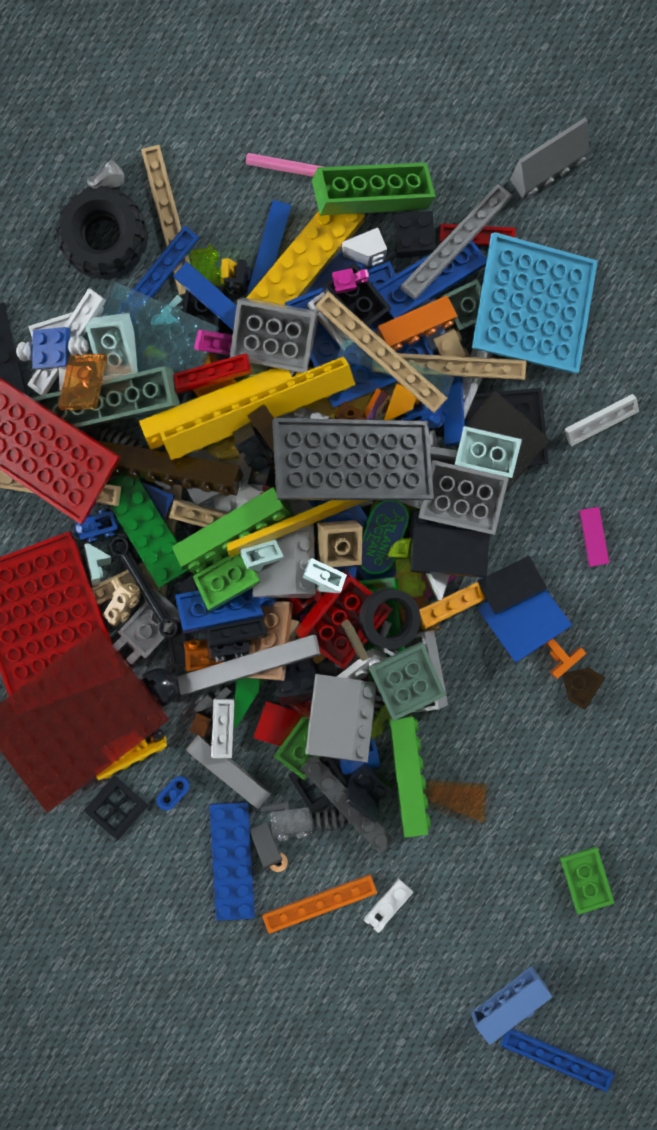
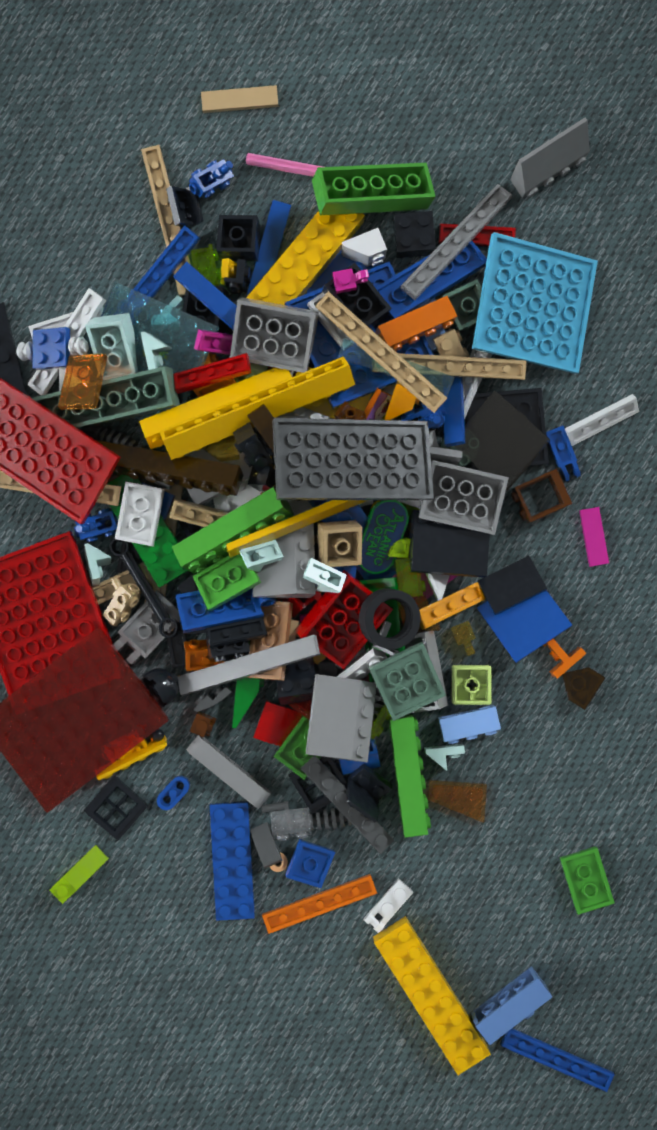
black tyre [56,186,148,280] -> none
light grey hair [87,160,124,189] -> none
white plate [211,699,234,758] -> none
dark tan tile [341,619,369,661] -> none
light aqua slope [454,426,522,478] -> none
none -> lime slope [50,845,109,904]
none -> white tile [115,482,165,547]
none -> light aqua slope [141,332,172,370]
none -> black bracket [166,186,204,229]
none -> blue brick [189,159,234,198]
none -> tan tile [201,85,279,113]
none -> black brick [216,215,261,262]
none -> blue hinge [285,839,336,888]
none -> yellow brick [373,916,491,1075]
none -> light aqua slope [424,743,465,771]
none -> light blue brick [438,705,501,744]
none -> clear yellow plate [451,621,476,656]
none -> yellowish green brick [452,665,492,705]
none -> reddish brown window [511,468,573,523]
none -> blue hinge [546,426,581,482]

